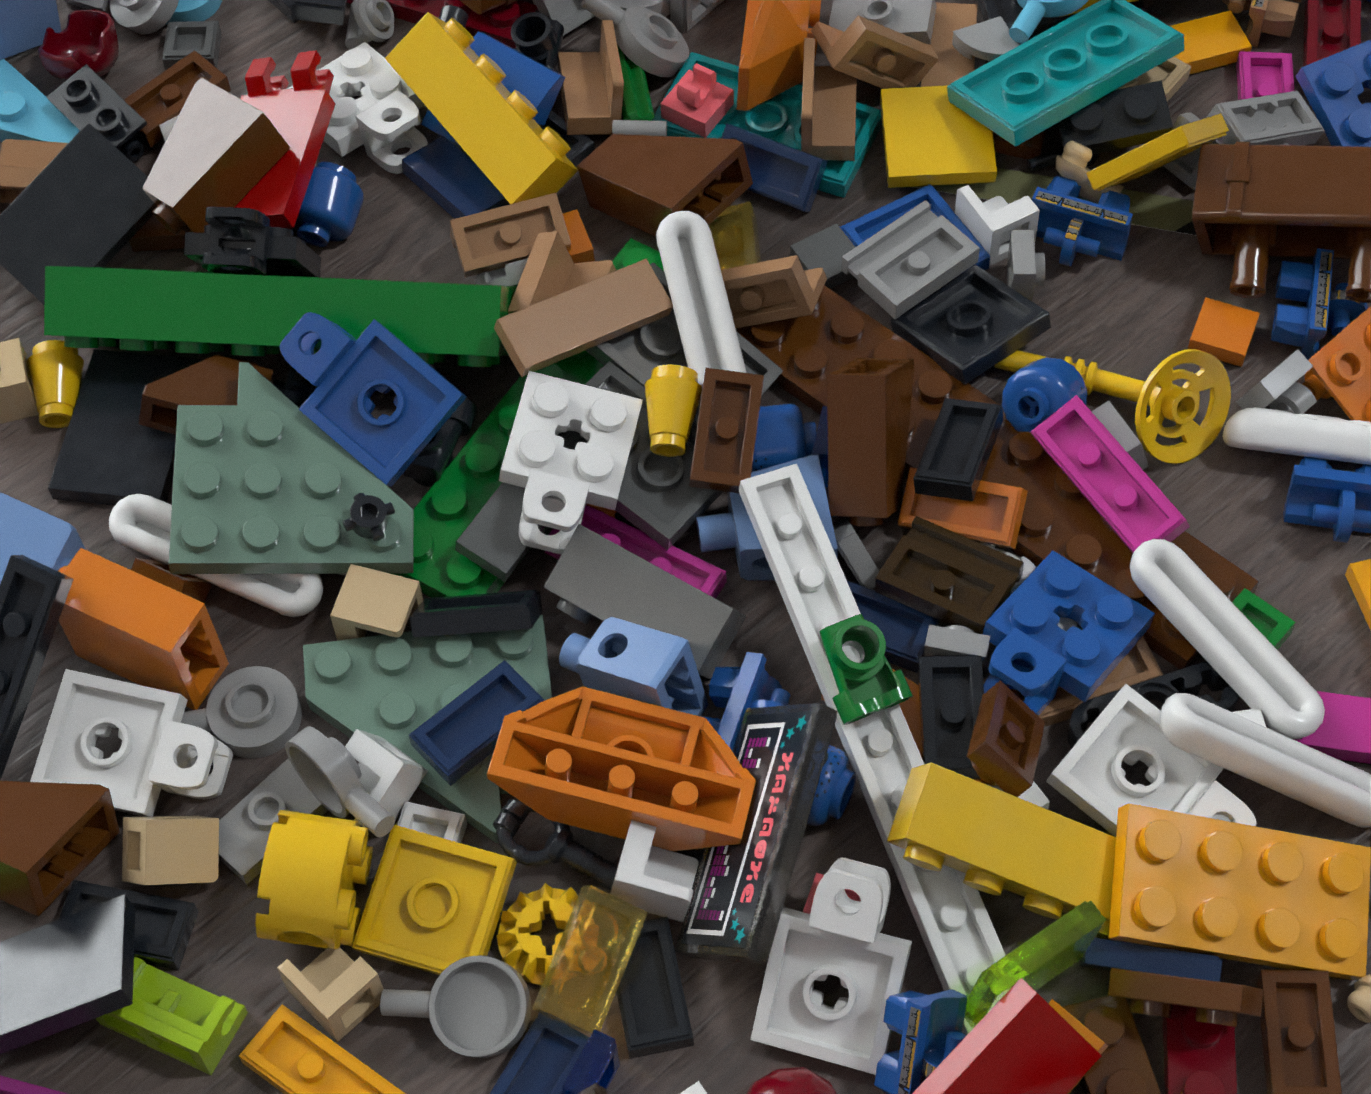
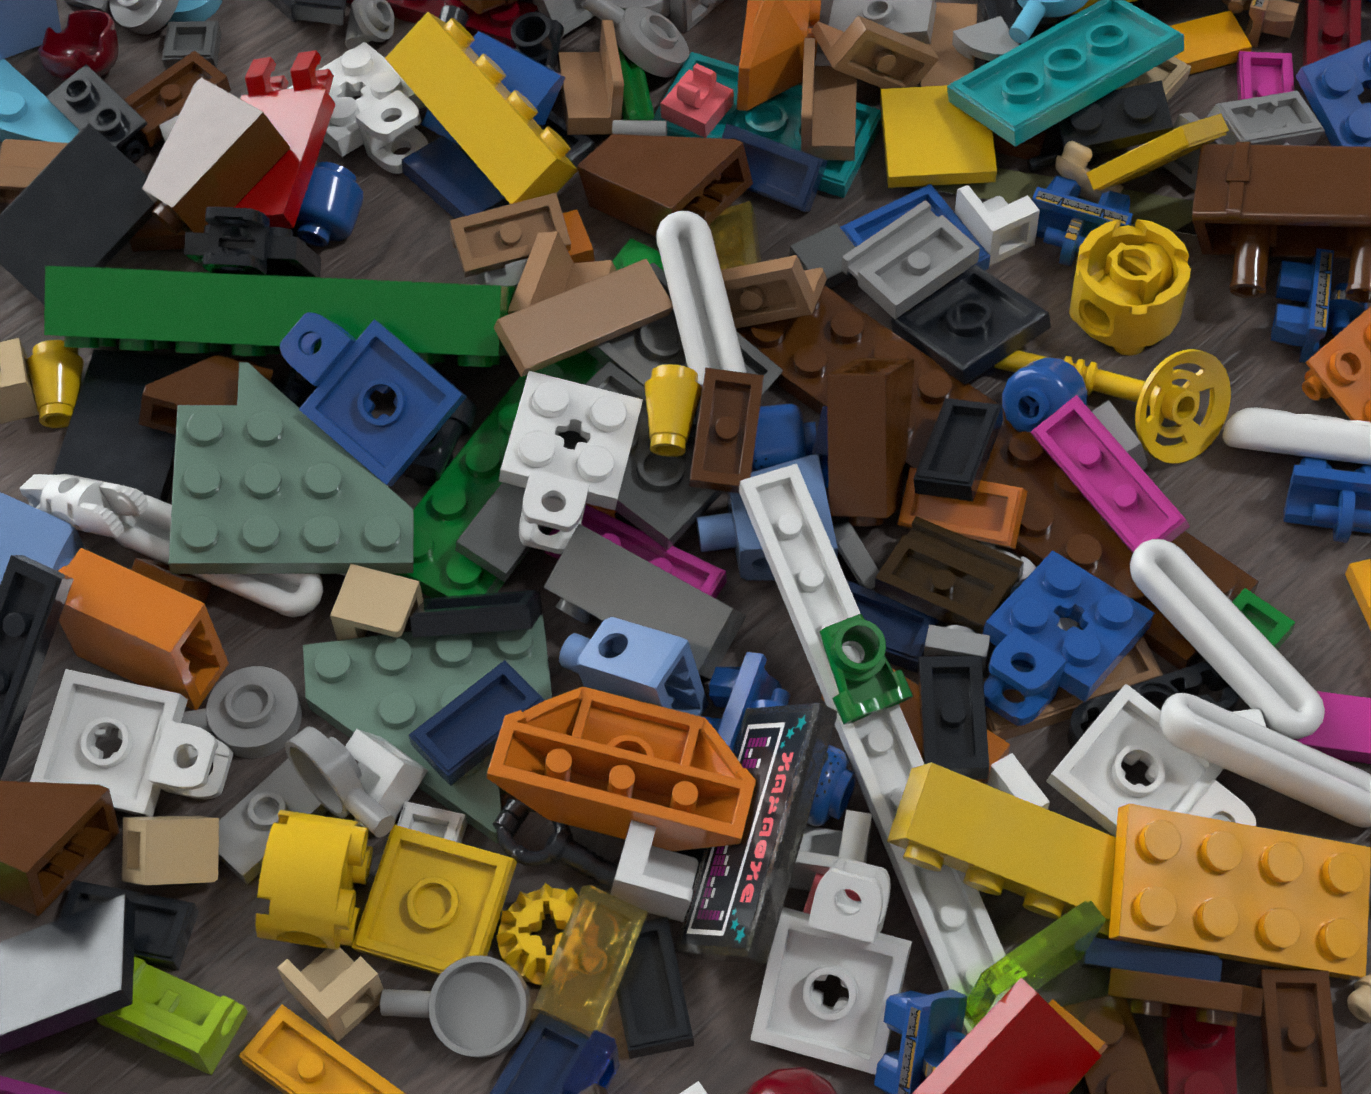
black piece [343,493,395,541] -> none
reddish brown plate [967,680,1045,797] -> none
light grey plate [1007,230,1045,301] -> none
orange tile [1188,297,1260,367] -> none
light grey tile [1236,349,1317,414] -> none
none -> white hinge [20,474,149,538]
none -> white panel [785,810,872,891]
none -> yellow brick [1069,219,1191,356]

